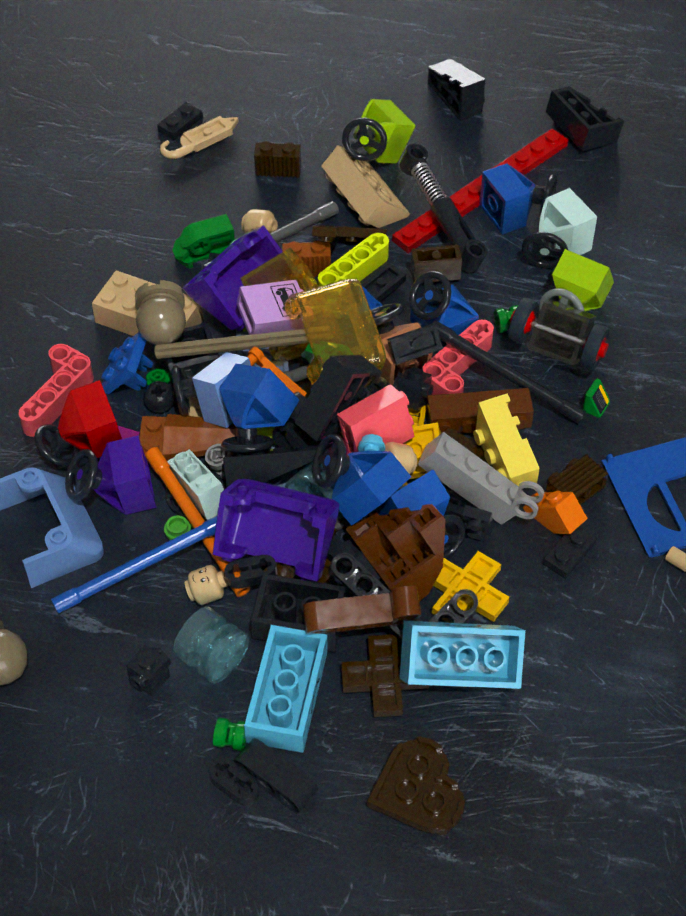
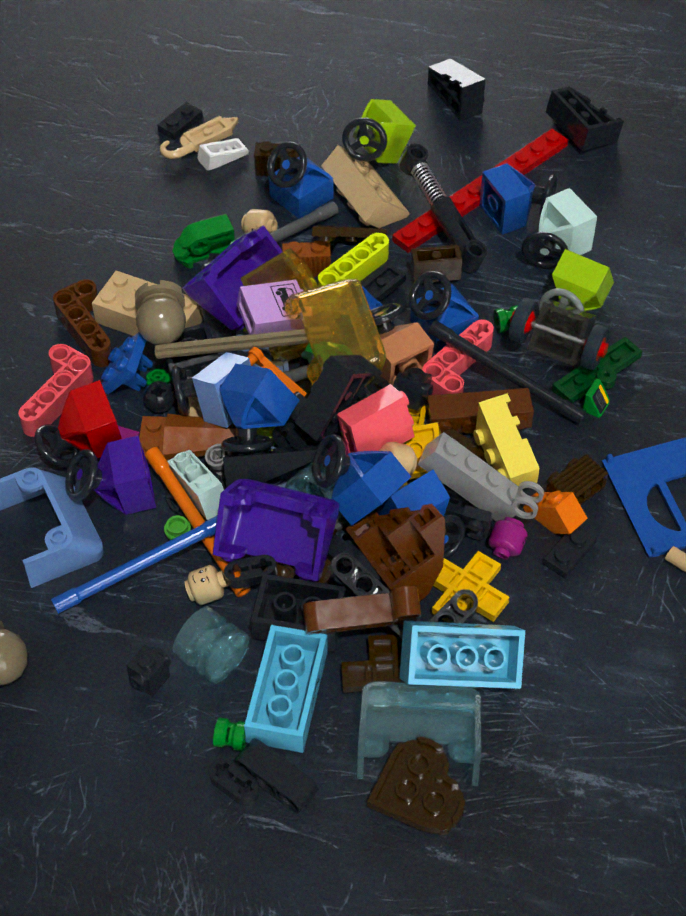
medium azure plate [358,434,386,451] -> none
black plate [387,324,443,365] -> none
none -> reddish brown beam [53,279,112,367]
none -> white slope [198,138,249,171]
none -> blue piece [267,141,334,219]
none -> clear light blue windscreen [357,681,481,786]
none -> magenta head [488,517,528,559]
none -> dark green hinge [552,337,642,403]

